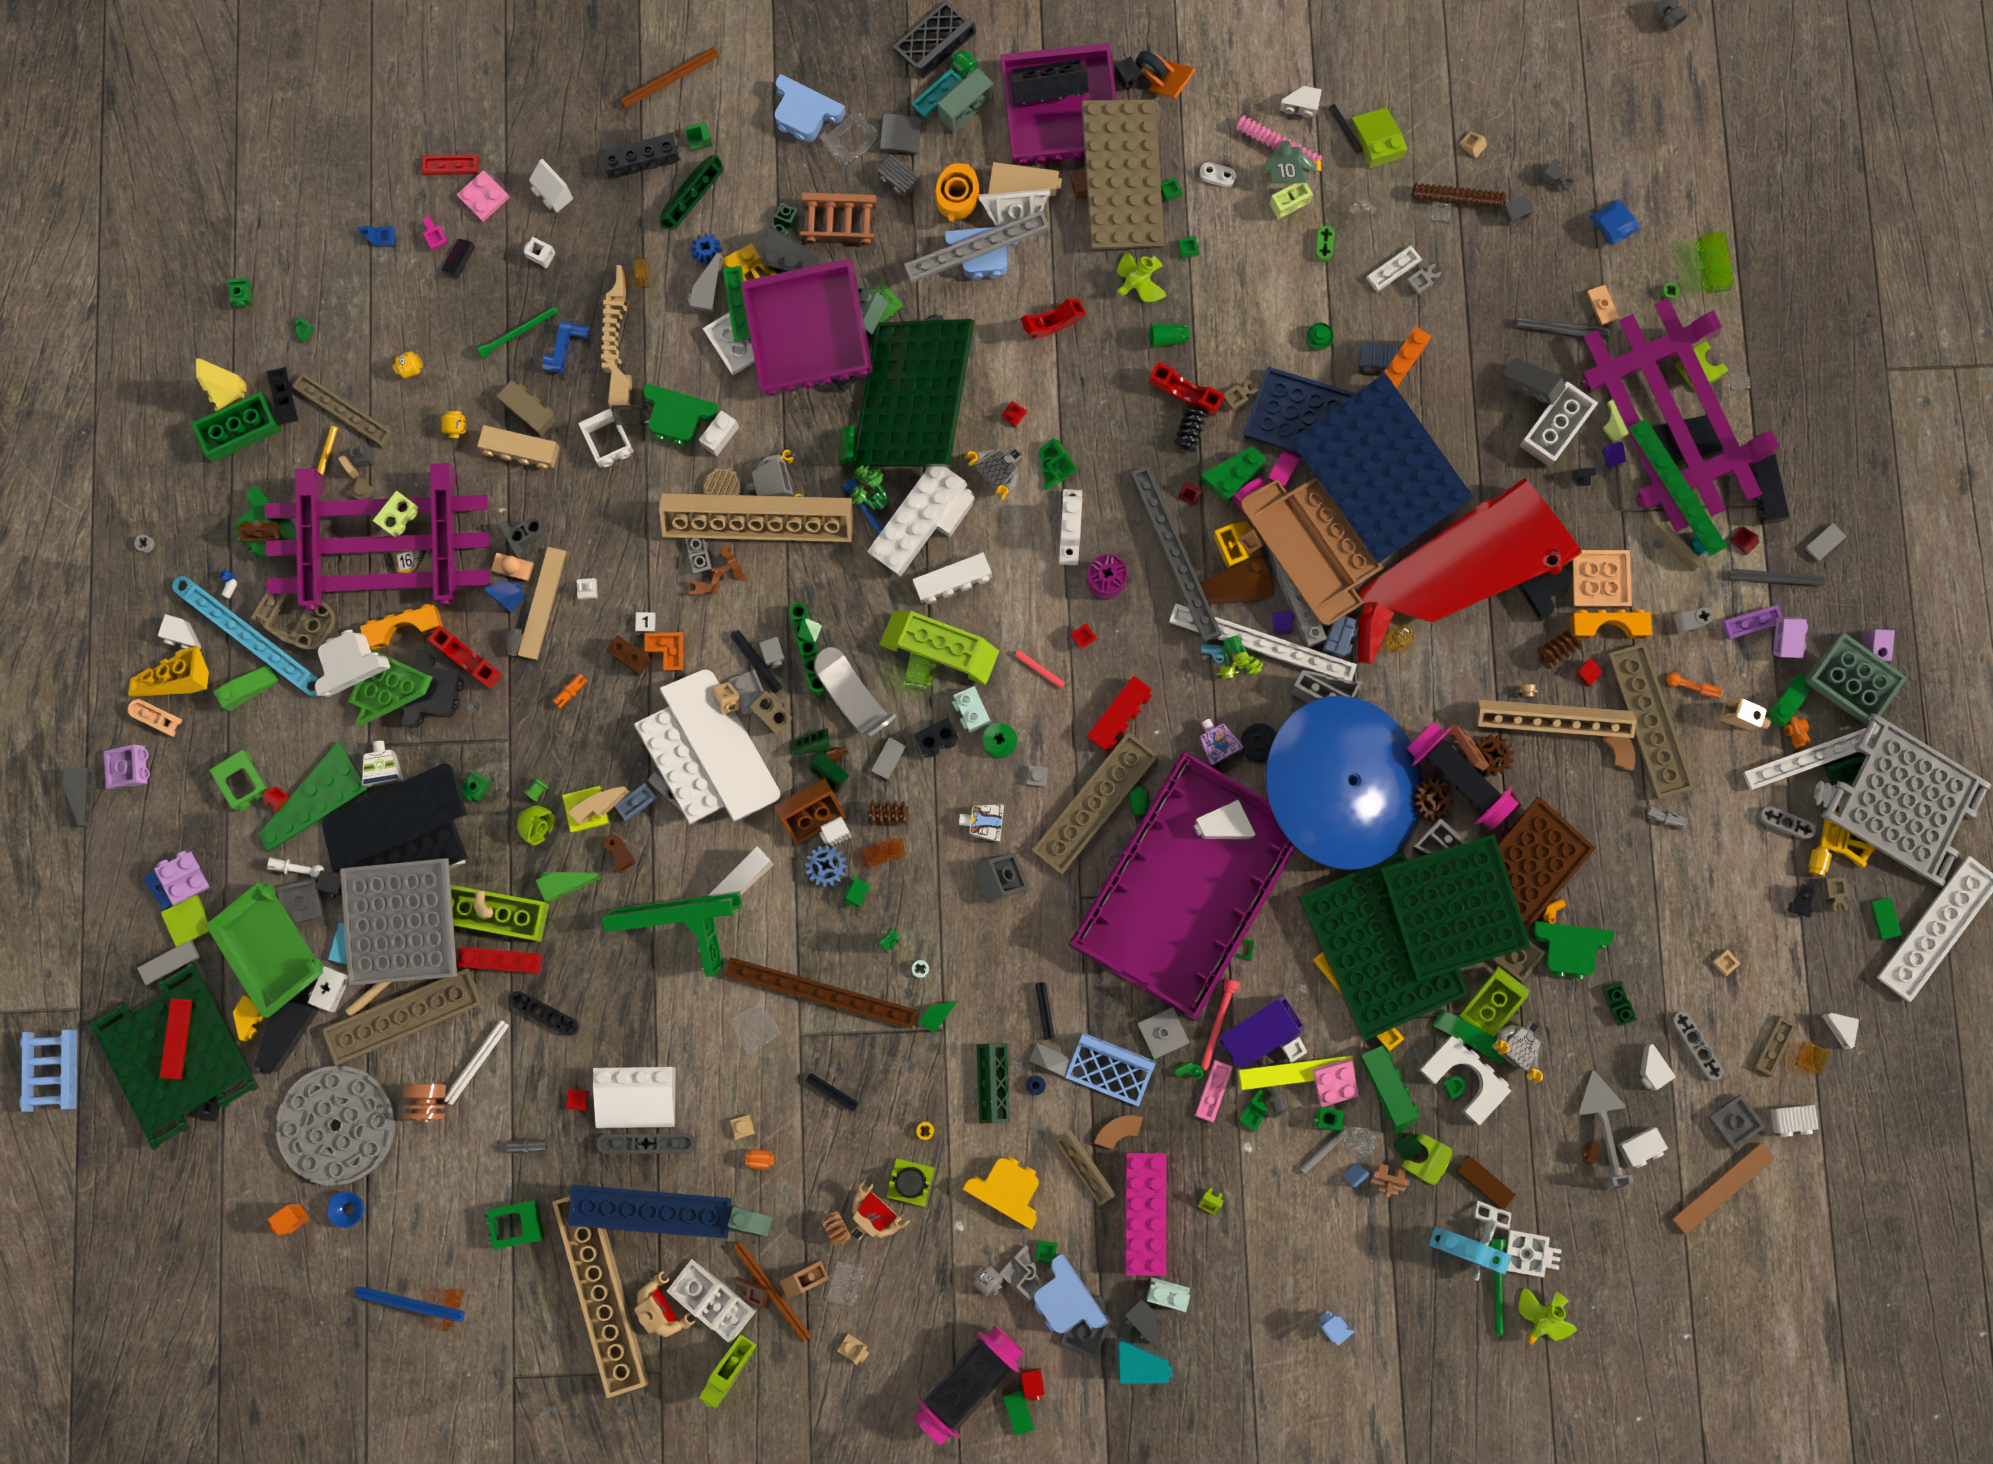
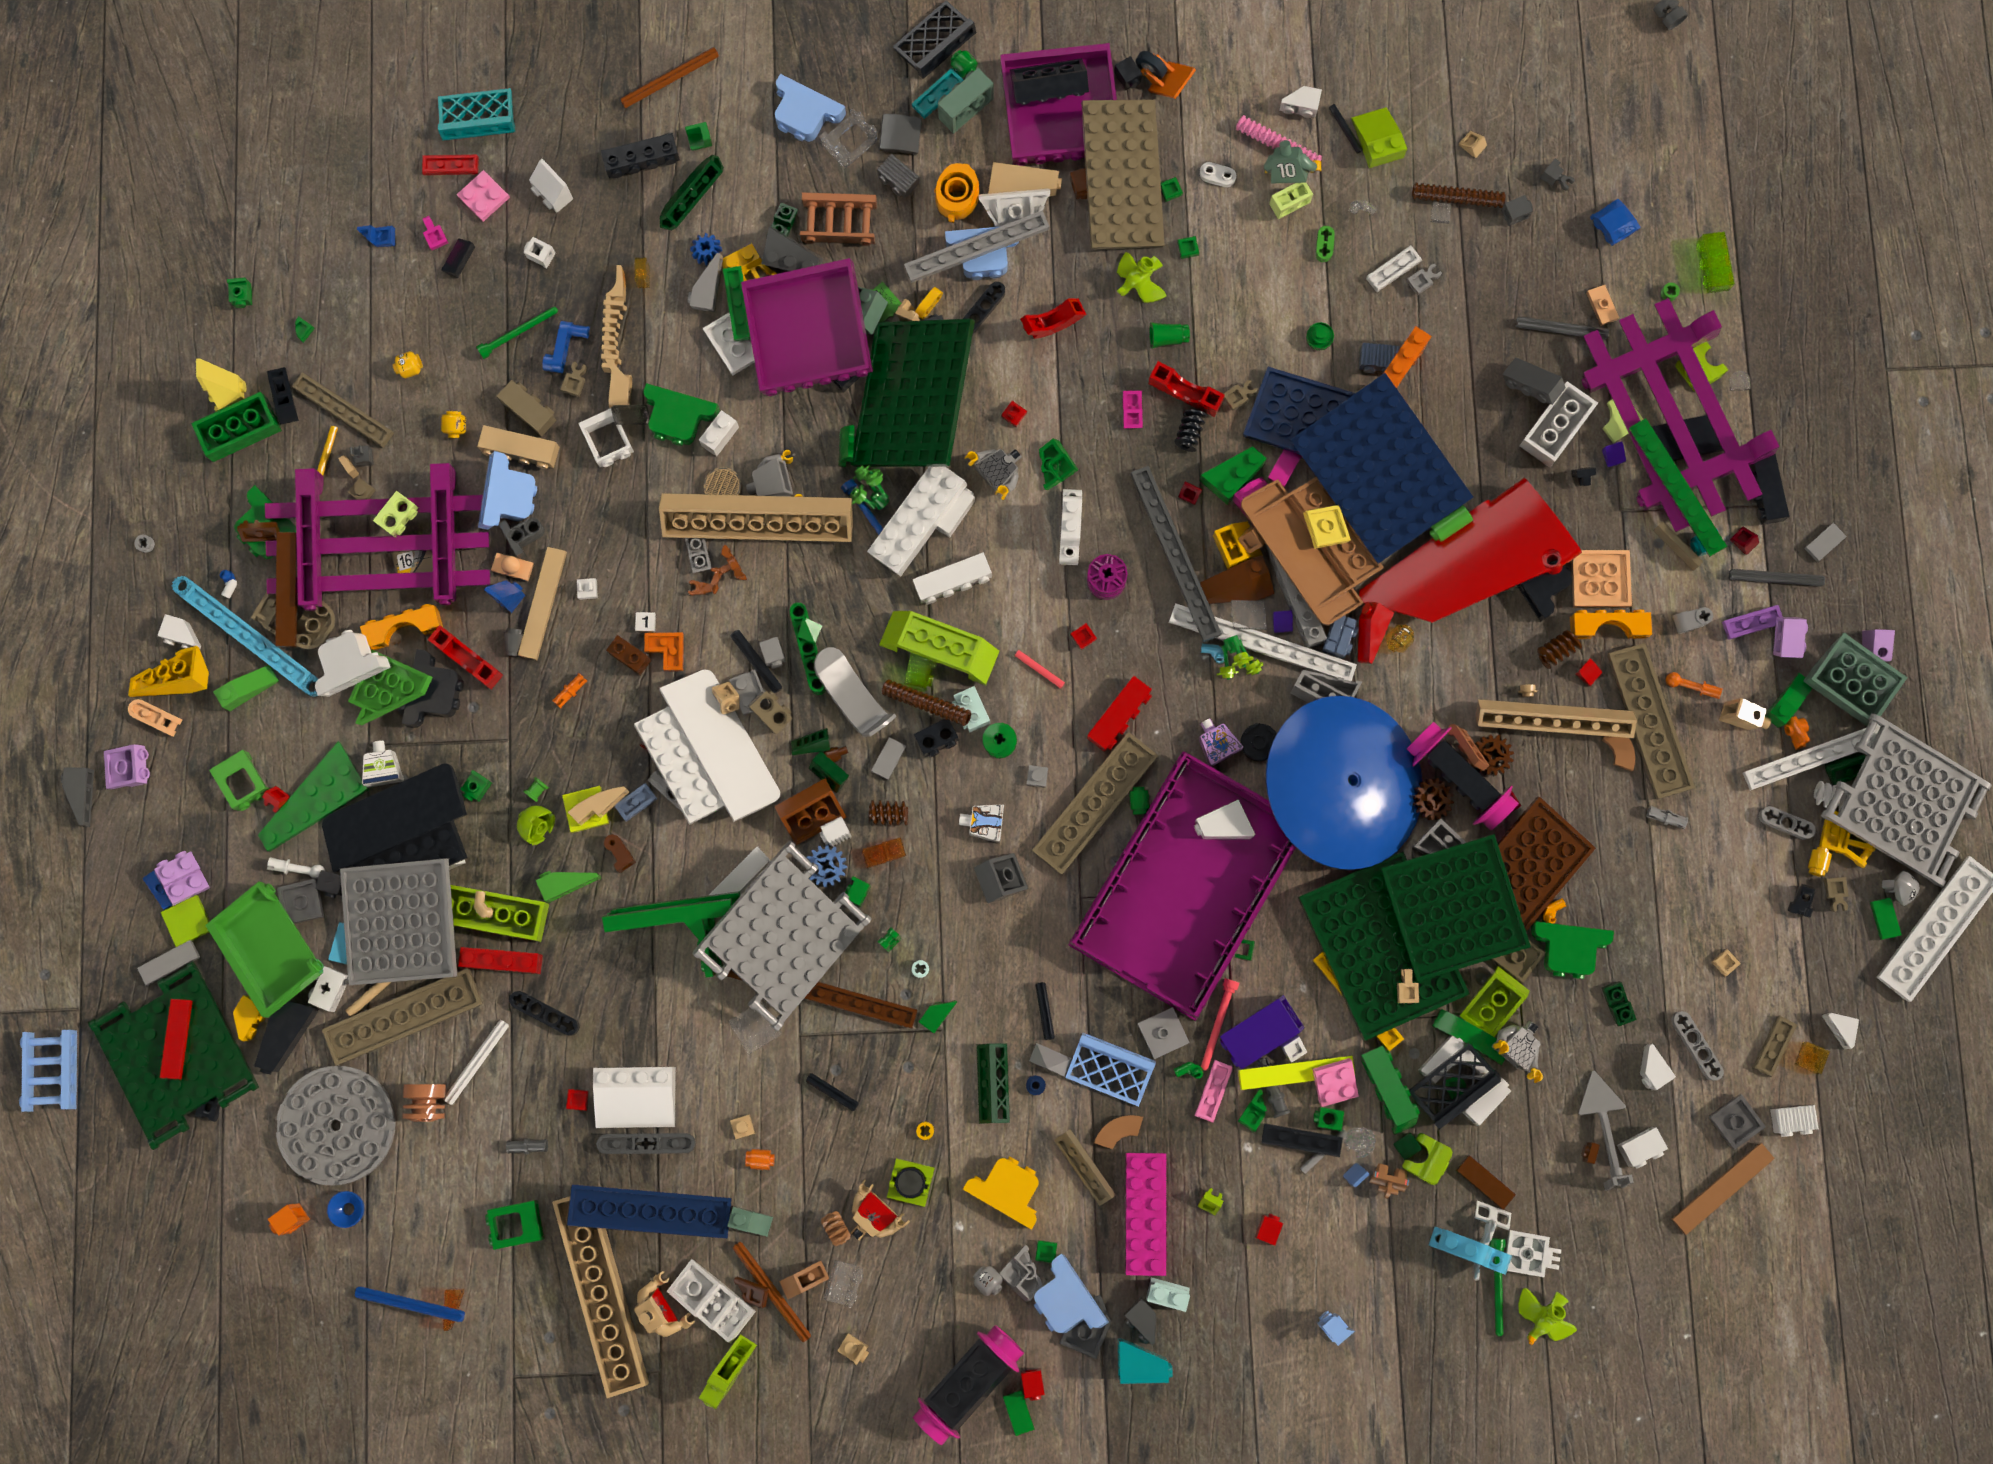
none -> reddish brown tile [275,532,297,647]
none -> teal fence [438,88,515,141]
none -> light blue brick [478,451,537,529]
none -> dark tan plate [560,362,587,397]
none -> light grey plate [692,841,871,1031]
none -> reddish brown piece [882,679,971,726]
none -> tan bracket [895,299,920,321]
none -> yellow beam [915,287,943,320]
none -> black beam [963,281,1005,336]
none -> dark pink slope [1123,391,1143,428]
none -> clear piece [1230,600,1267,630]
none -> red brick [1255,1213,1284,1246]
none -> black tile [1261,1123,1343,1158]
none -> light yellow plate [1303,505,1351,549]
none -> tan plate [1397,969,1419,1003]
none -> black fence [1409,1042,1501,1130]
none -> bright green brick [1429,505,1473,542]
none -> light grey piece [1882,871,1920,906]

